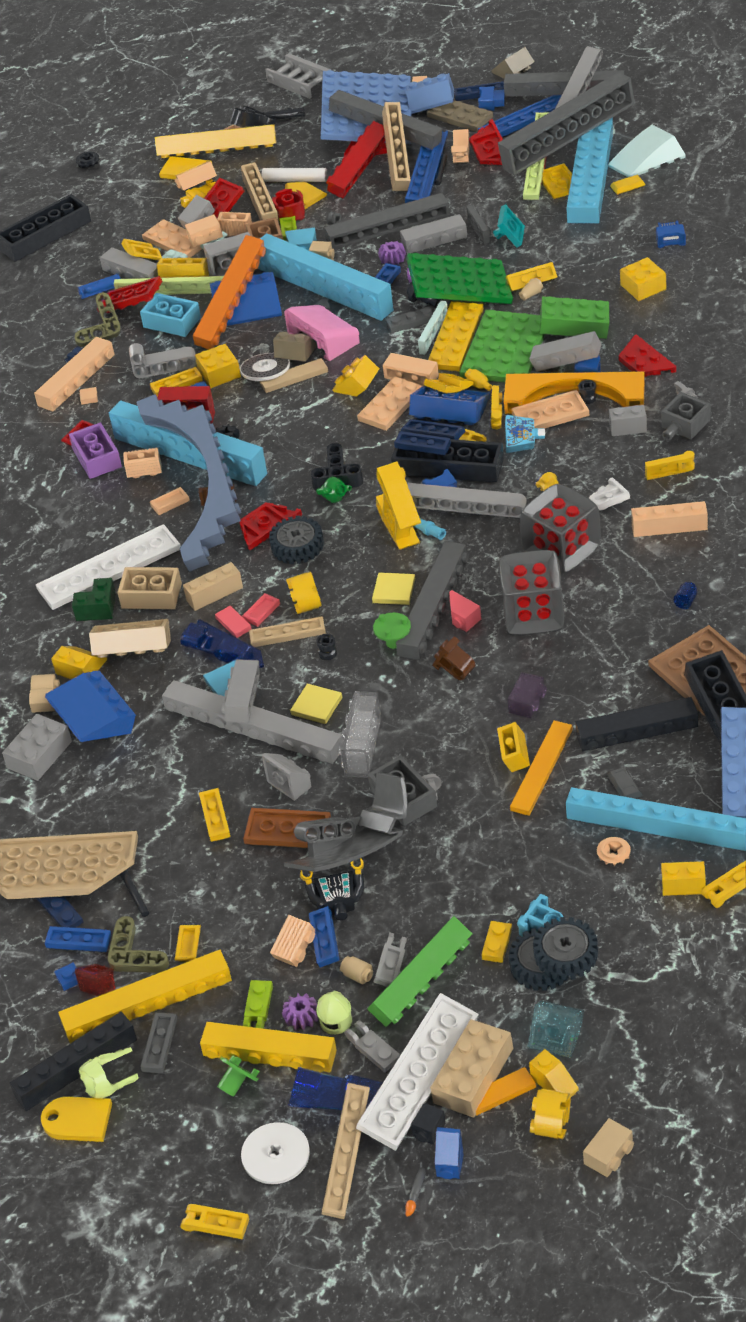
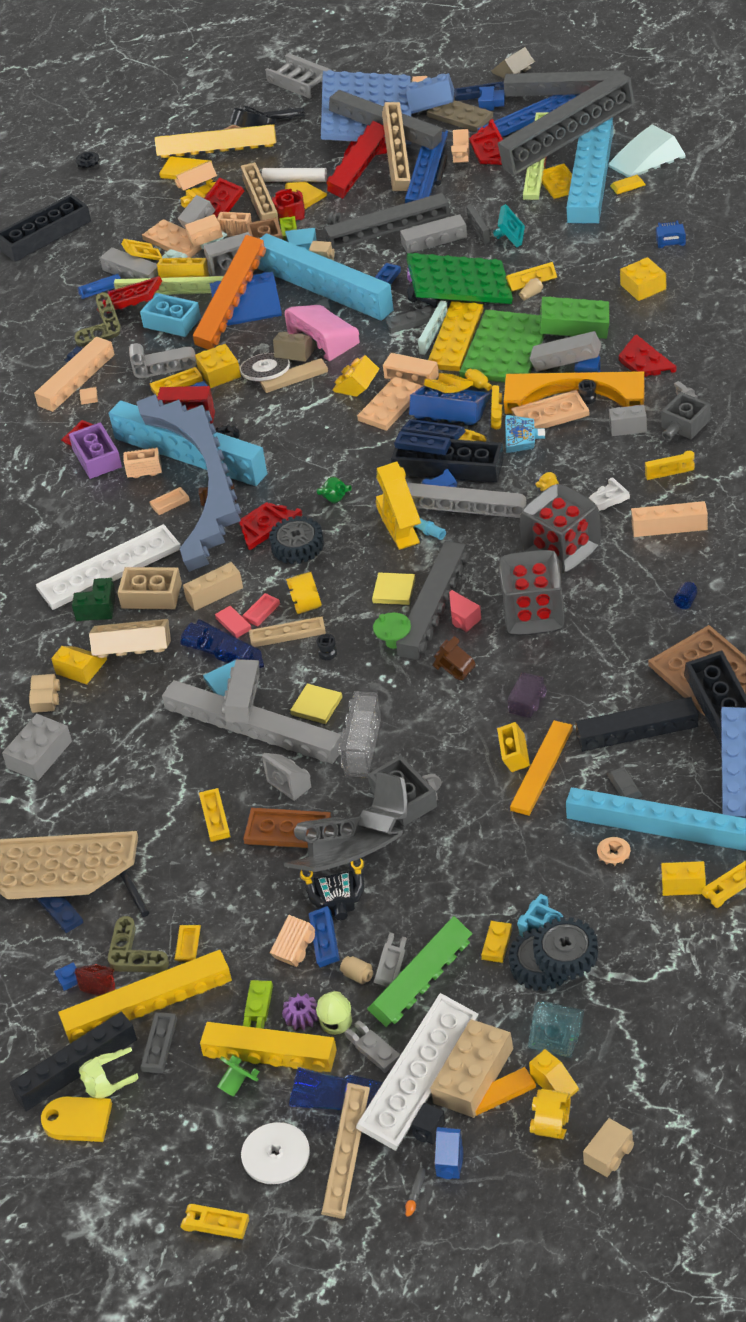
blue slope [45,671,136,742] -> none
blue plate [45,926,112,952] -> none
black beam [311,443,363,491] -> none
medium lavender gear [378,241,406,265] -> none
light grey beam [555,46,603,109] -> none

